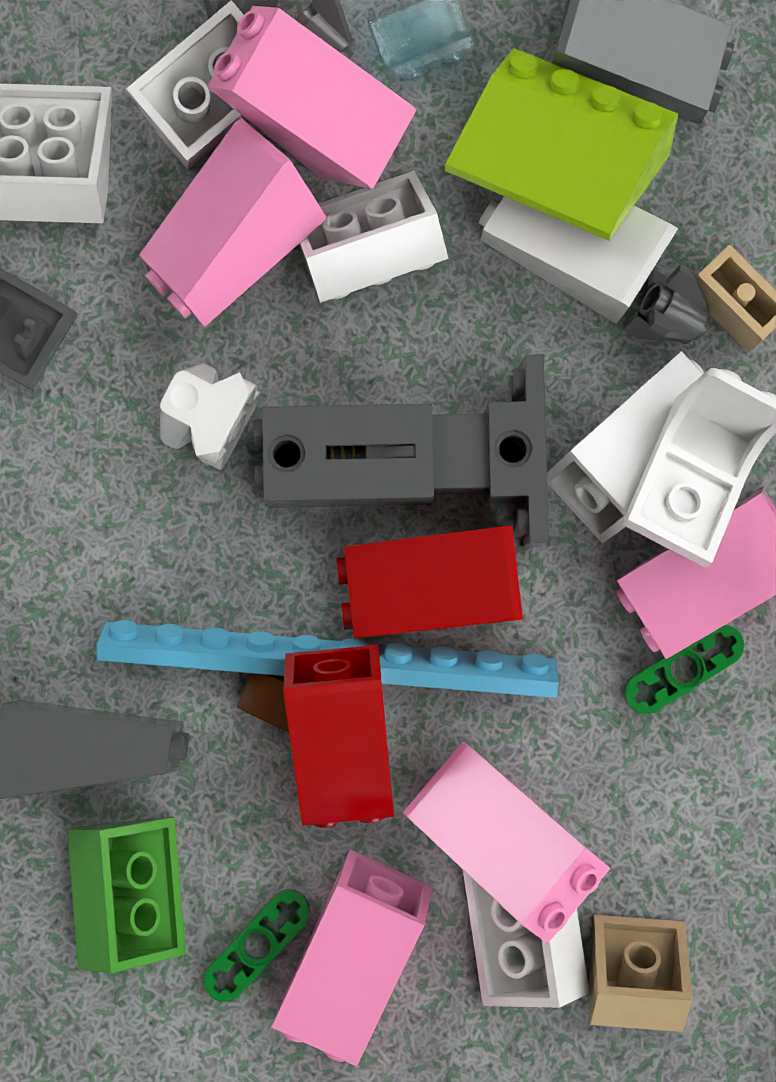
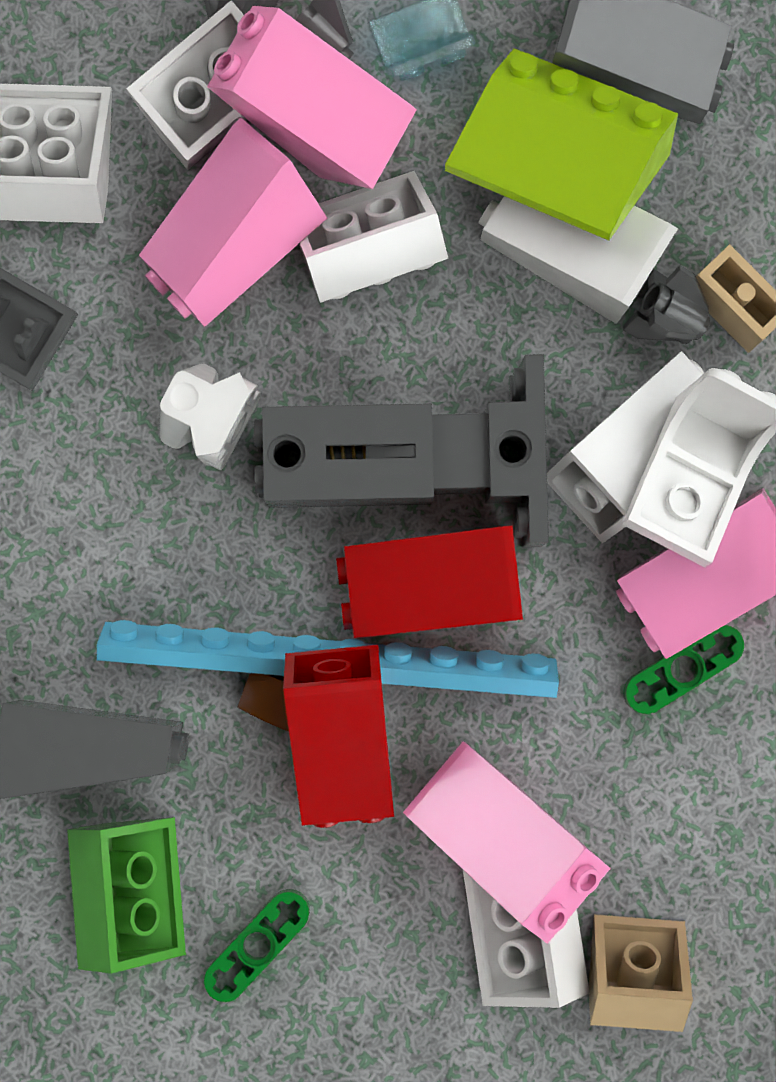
bright pink slope [272,849,433,1066] -> none

